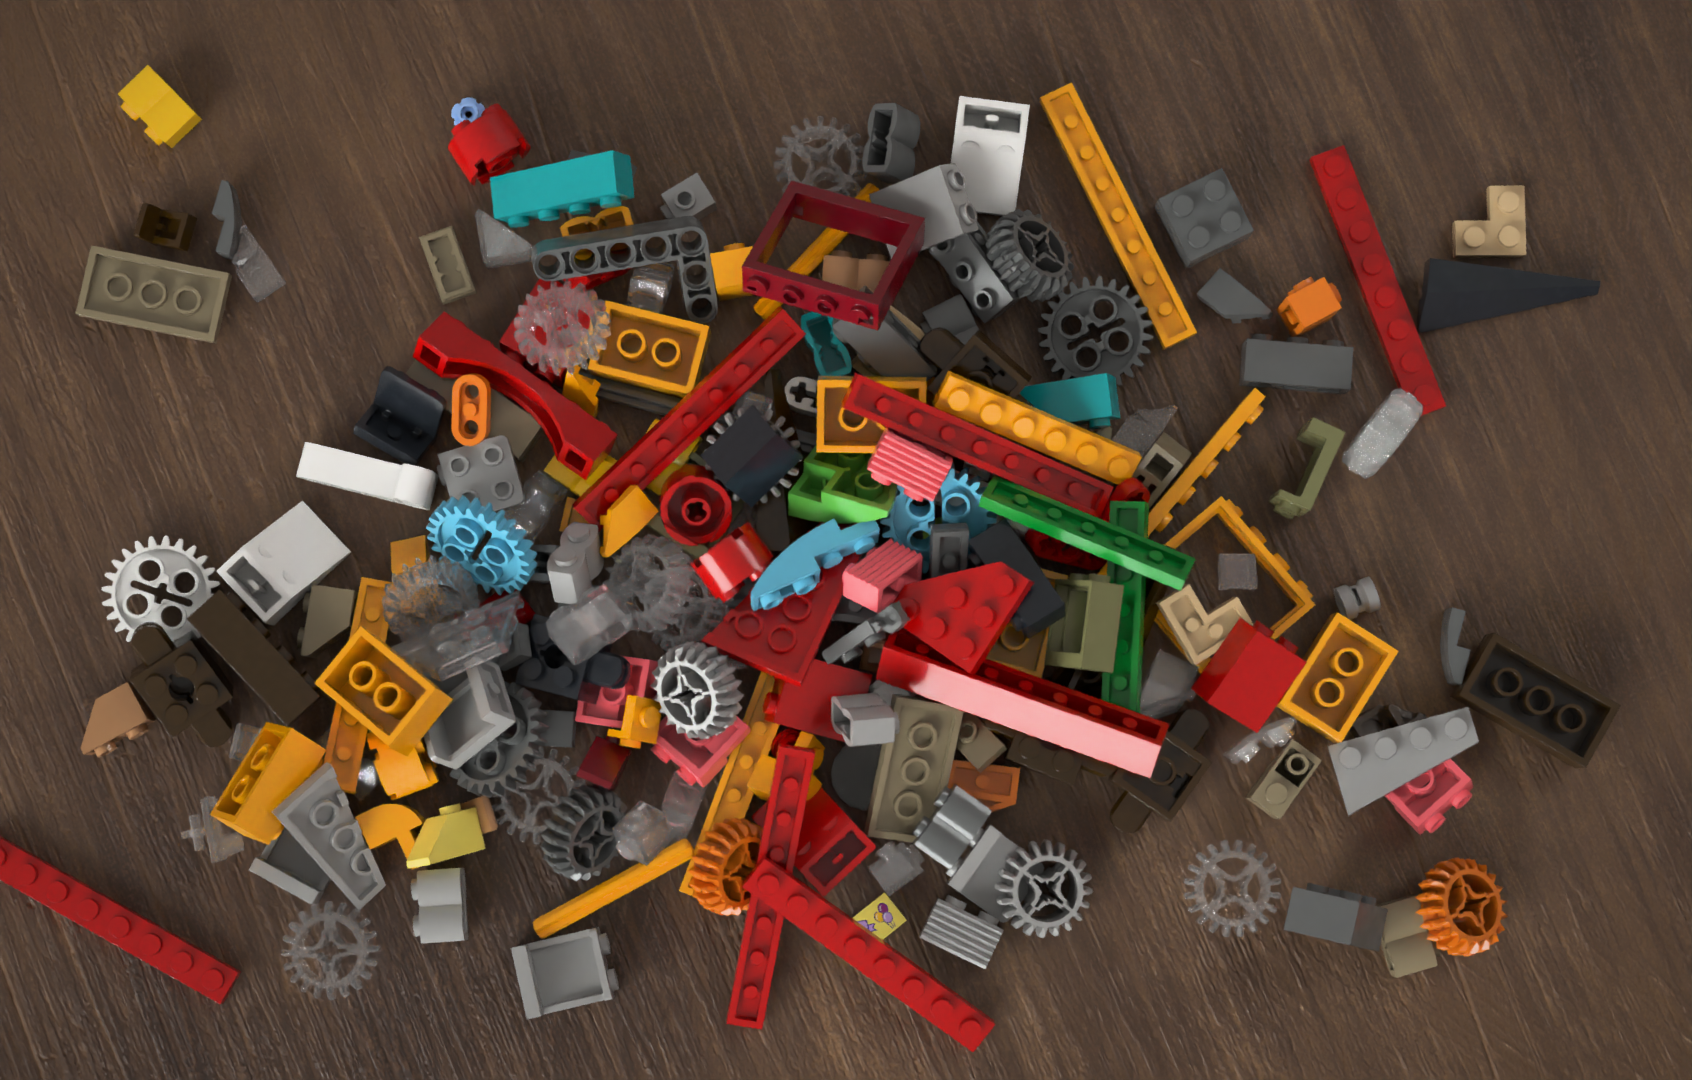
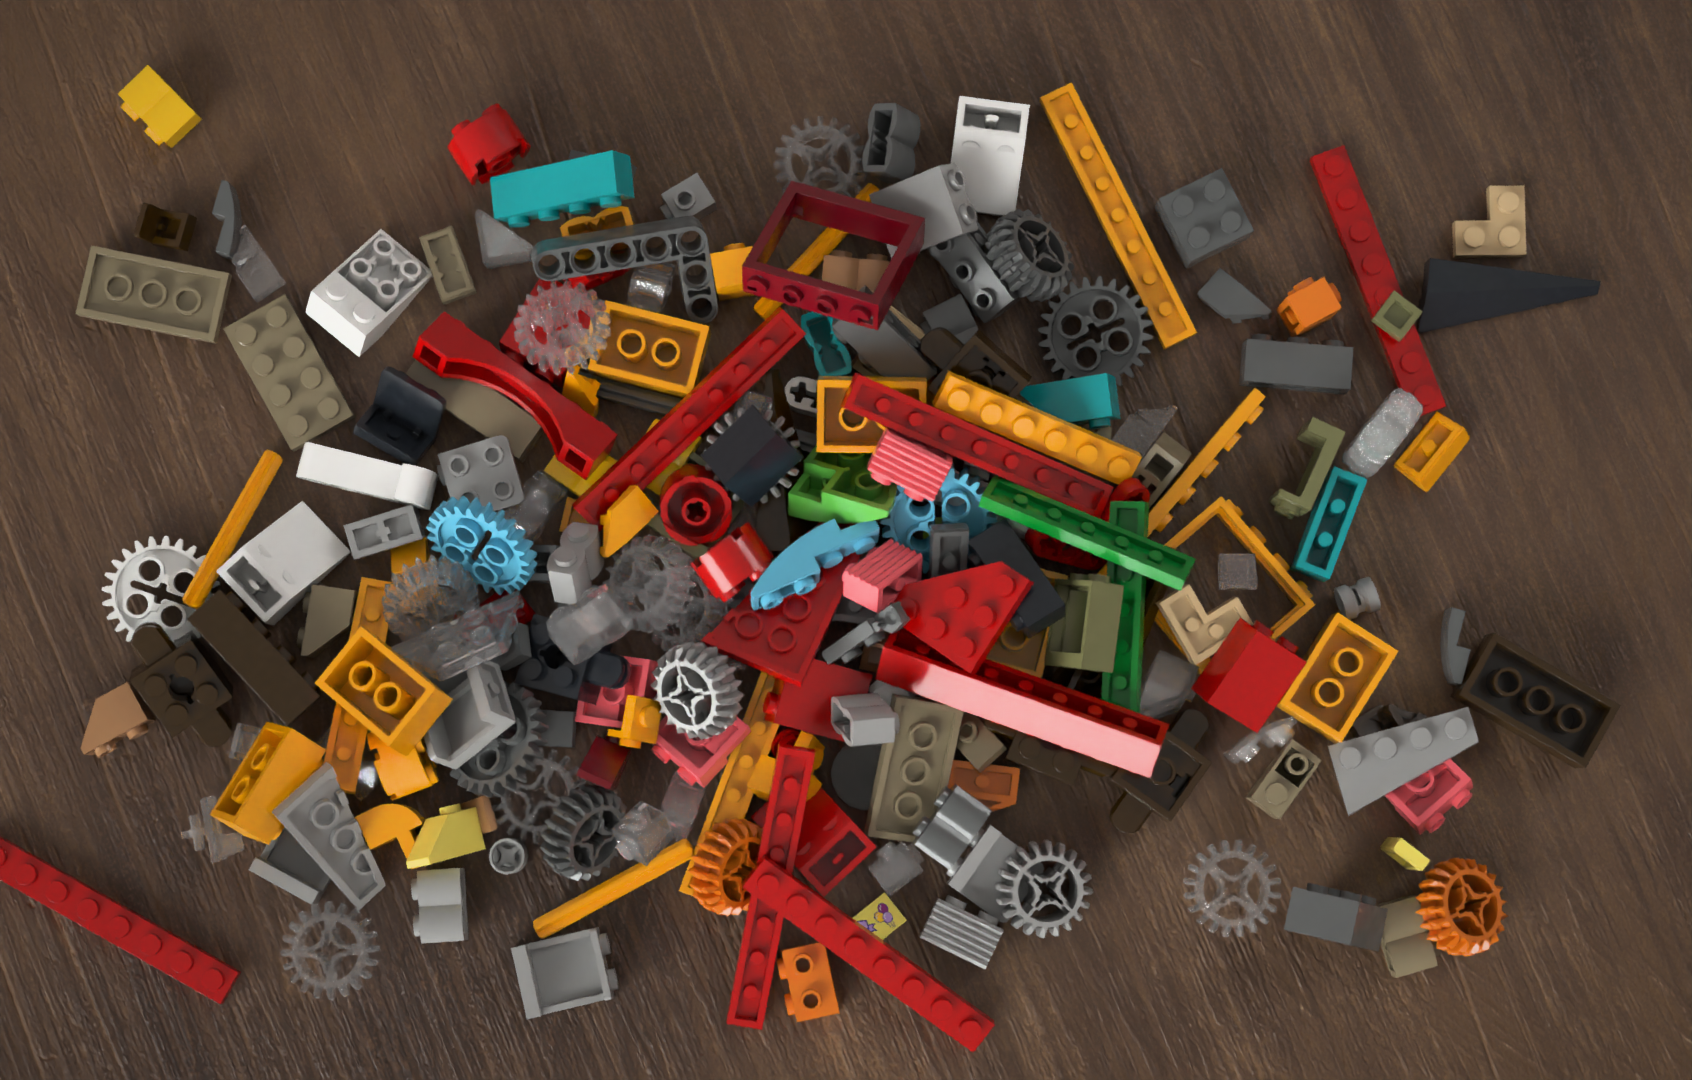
light blue plate [451,97,485,126] -> none
orange plate [452,373,491,446] -> none
none -> light orange axle [182,450,282,610]
none -> dark tan plate [223,294,355,452]
none -> white slope [305,229,433,357]
none -> light grey hinge [343,504,425,560]
none -> light grey wheel [489,838,529,874]
none -> orange brick [776,941,840,1022]
none -> teal brick [1290,466,1368,582]
none -> olive plate [1371,290,1423,342]
none -> light yellow tile [1380,837,1430,871]
none -> light orange slope [1393,411,1470,492]

